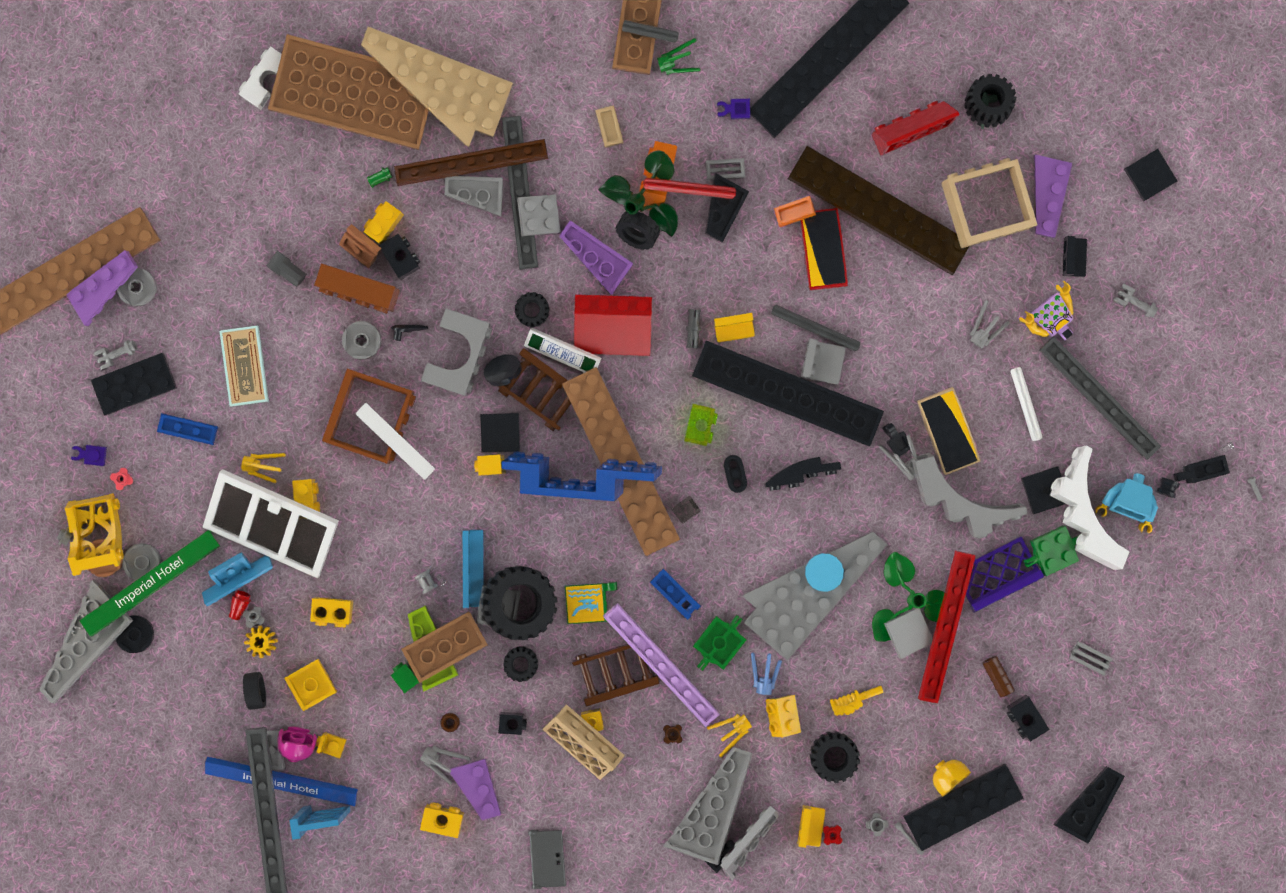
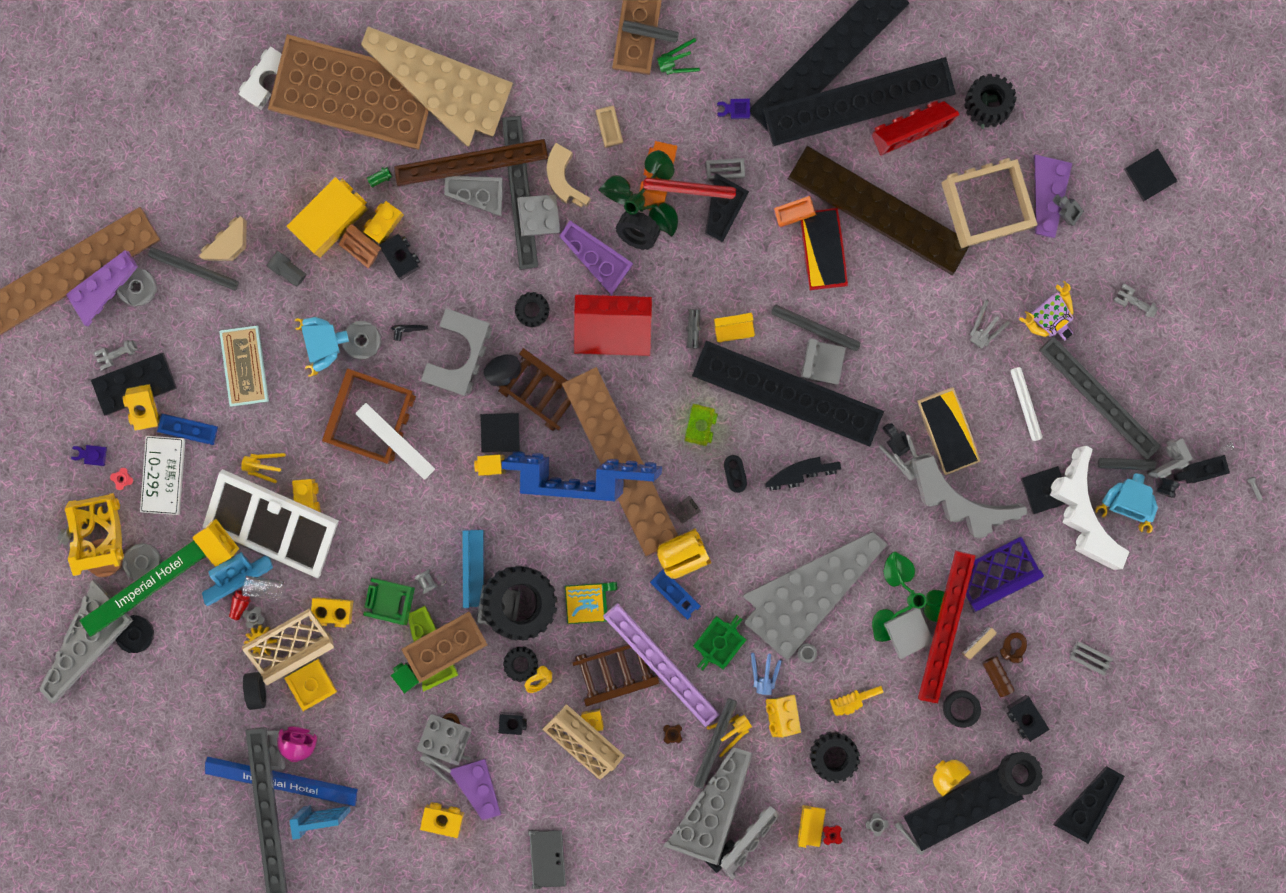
dark orange brick [314,263,400,314] -> none
yellow bracket [315,732,347,758] -> none
tile [524,328,602,373] -> none
medium azure tile [805,553,844,592] -> none
green plate [1024,525,1080,576] -> none
black panel [1062,236,1087,277] -> none
none -> yellow brick [123,384,159,431]
none -> white tile [140,436,185,515]
none -> dark grey axle [148,247,239,291]
none -> yellow panel [192,519,239,567]
none -> tan slope [199,216,247,261]
none -> clear plate [242,576,284,601]
none -> tan fence [242,608,334,685]
none -> yellow brick [286,177,368,258]
none -> medium azure torso [295,317,349,377]
none -> green container [363,578,415,625]
none -> light grey bracket [417,714,472,765]
none -> yellow piece [524,666,552,693]
none -> tan arch [547,143,591,207]
none -> yellow cylinder [657,528,712,579]
none -> dark grey axle [694,698,737,789]
none -> black plate [762,57,956,147]
none -> light grey plate [798,643,817,663]
none -> black tyre [943,690,981,728]
none -> tan tile [962,627,997,660]
none -> black tyre [997,752,1043,796]
none -> reddish brown piece [1000,632,1027,663]
none -> dark grey plate [1052,194,1084,226]
none -> dark grey axle [1098,458,1156,470]
none -> light grey bracket [1147,438,1193,478]

